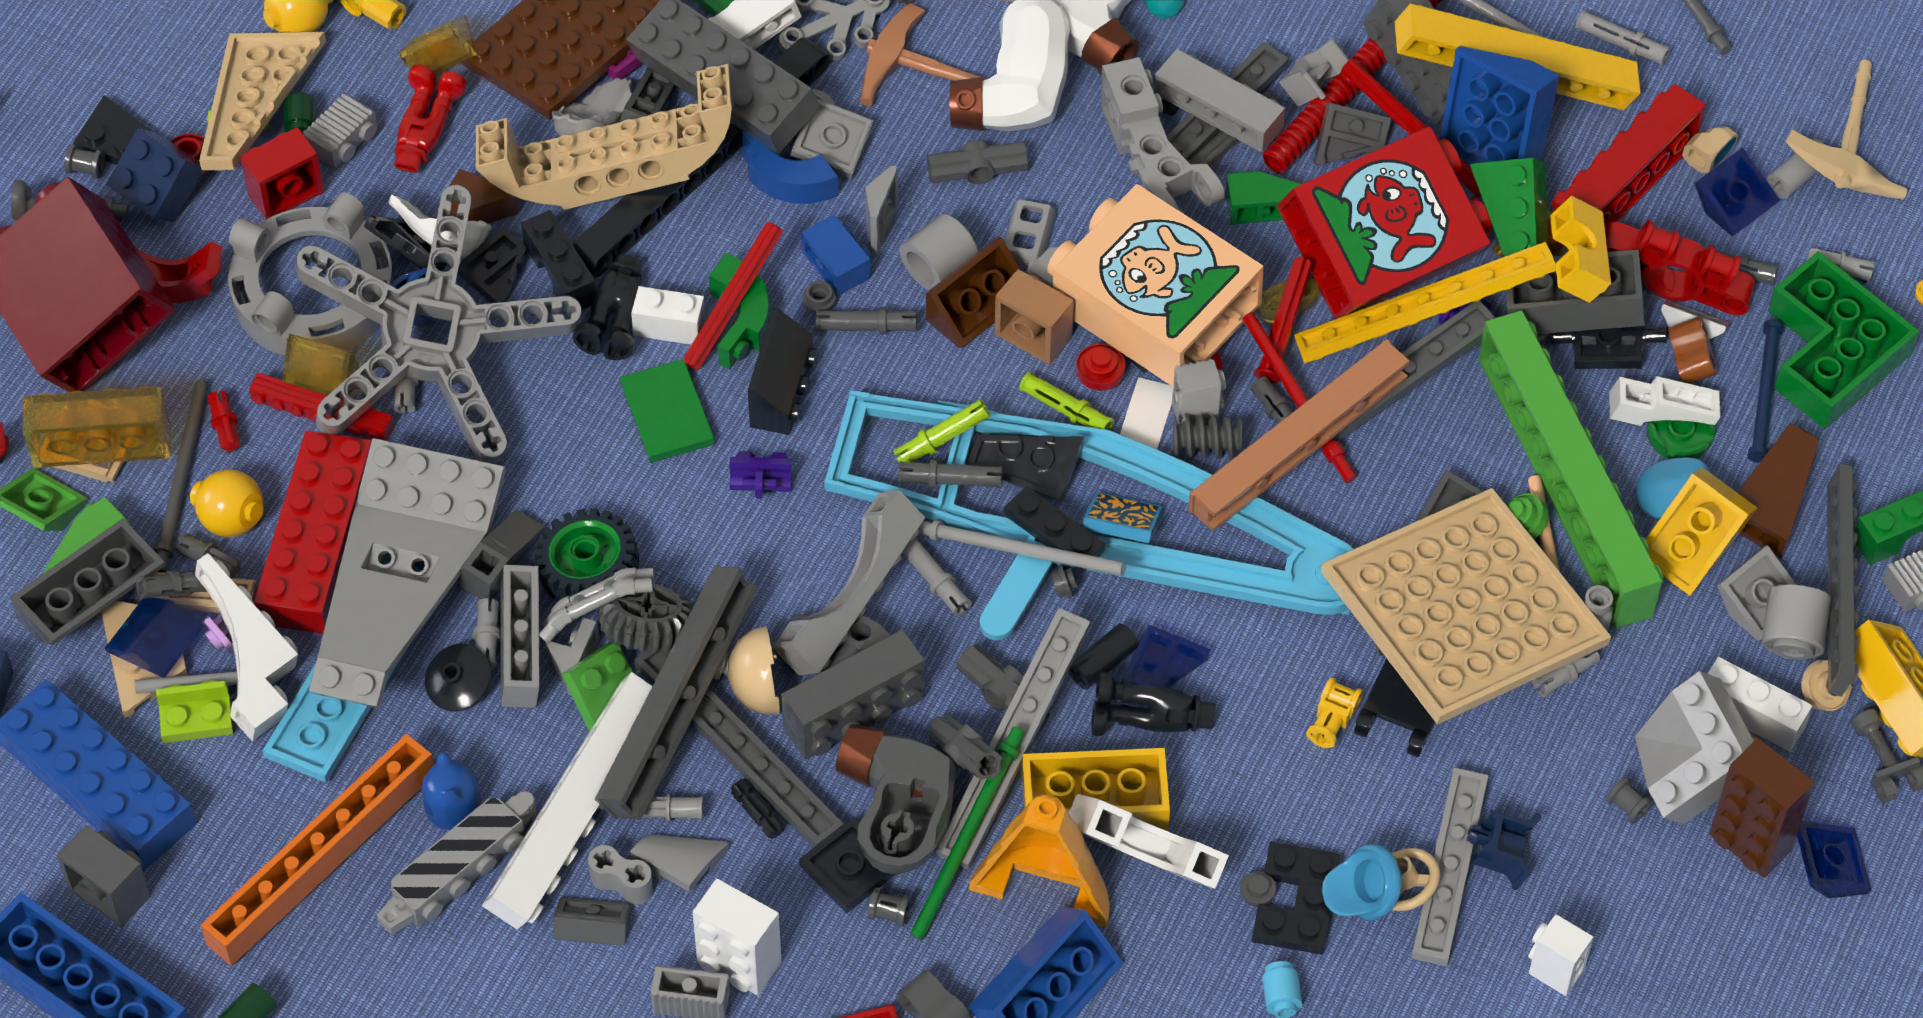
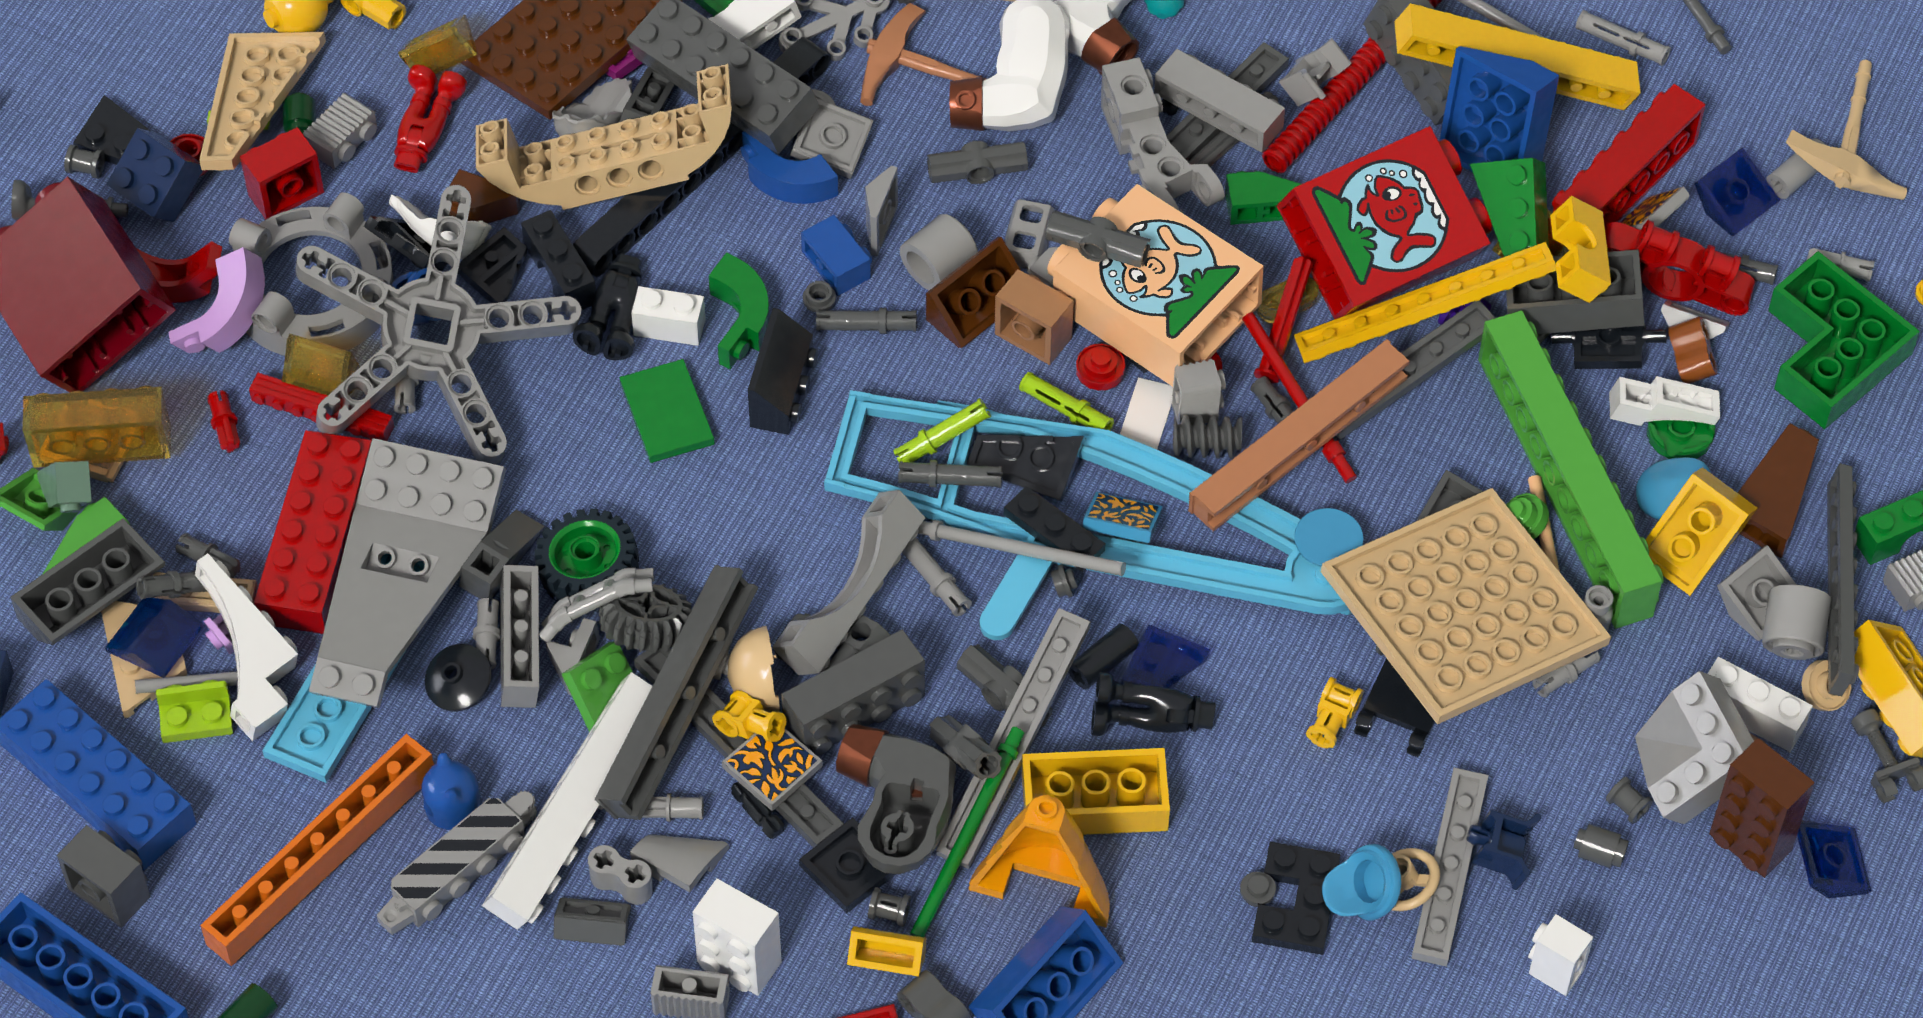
dark grey bar [153,380,209,573] -> none
yellow brick [190,469,264,538] -> none
red axle [683,222,783,370] -> none
dark purple hips [729,451,792,498] -> none
white arch [1069,794,1229,889] -> none
medium azure brick [1262,961,1302,1018] -> none
dark grey wing [1312,103,1391,165] -> none
red axle [1341,59,1481,197] -> none
tan rock [1682,126,1738,174] -> none
dark blue bar [1748,320,1784,463] -> none
none -> sand green slope [37,461,92,513]
none -> lavender arch [168,247,265,354]
none -> yellow connector [712,690,787,742]
none -> tile [722,729,823,811]
none -> yellow brick [847,926,926,977]
none -> dark grey piece [1046,211,1151,268]
none -> dark azure piece [1294,508,1363,567]
none -> dark grey brick [1573,823,1629,868]
none -> tile [1620,186,1690,230]

